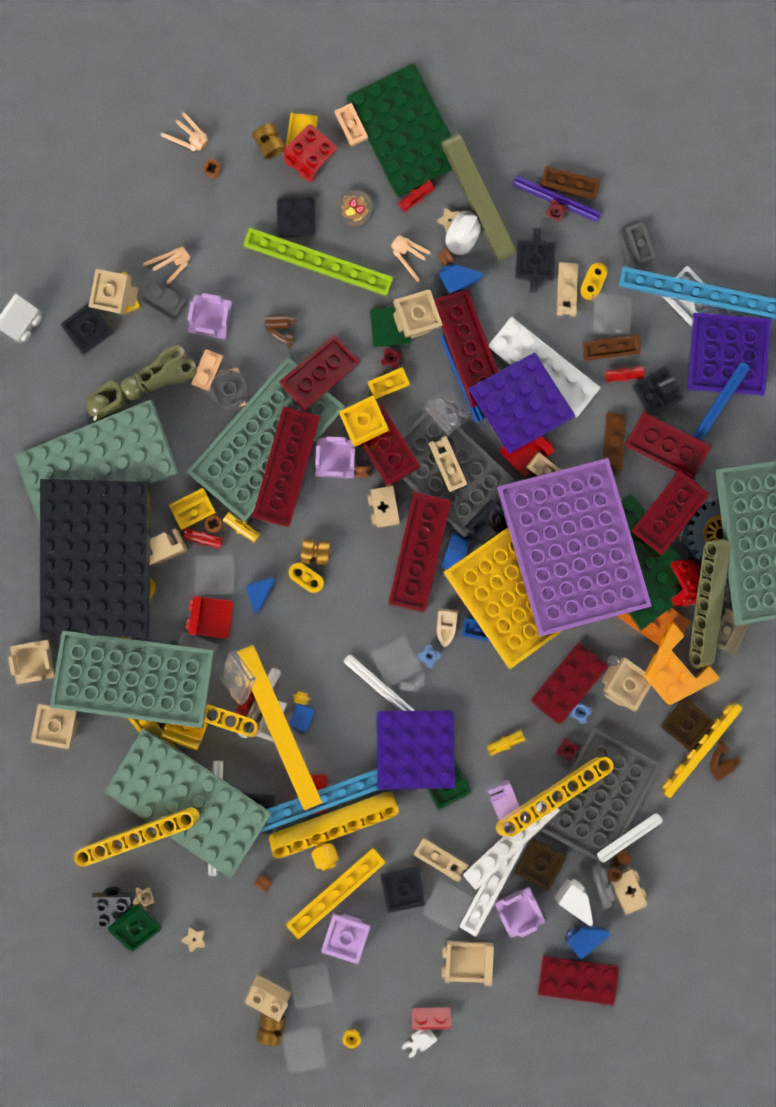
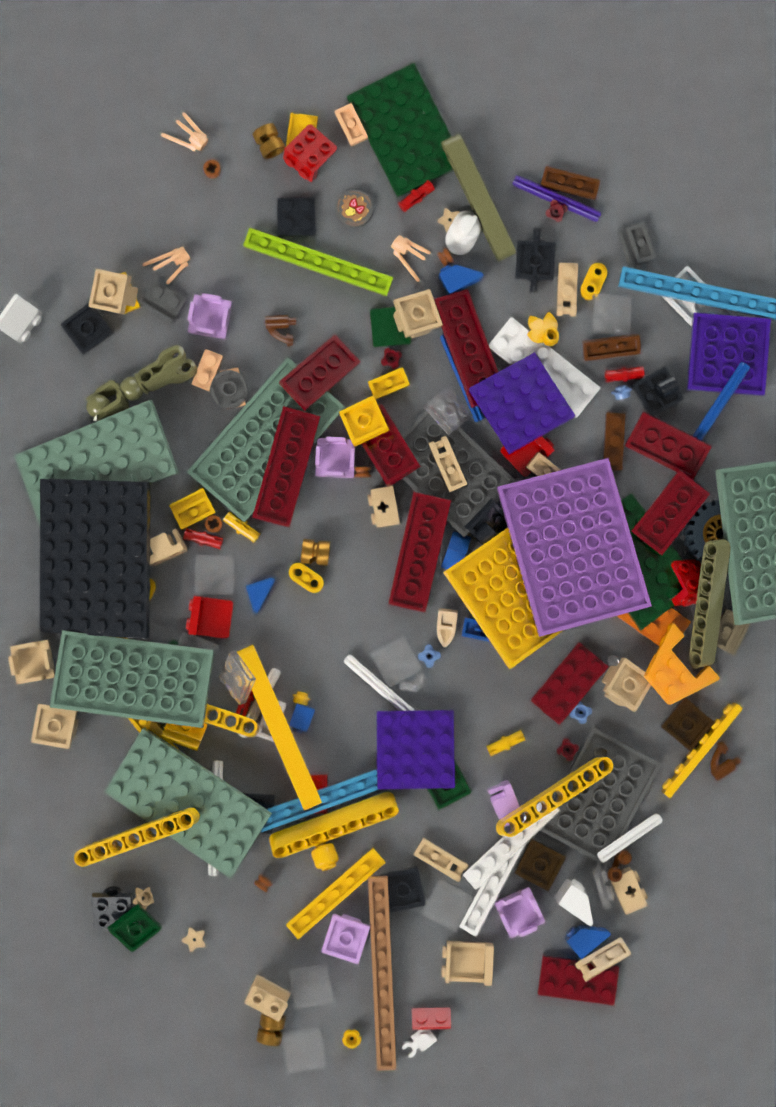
none -> medium nougat plate [368,876,397,1071]
none -> yellow plate [527,312,559,346]
none -> tan plate [575,937,632,982]
none -> medium blue plate [611,385,632,400]

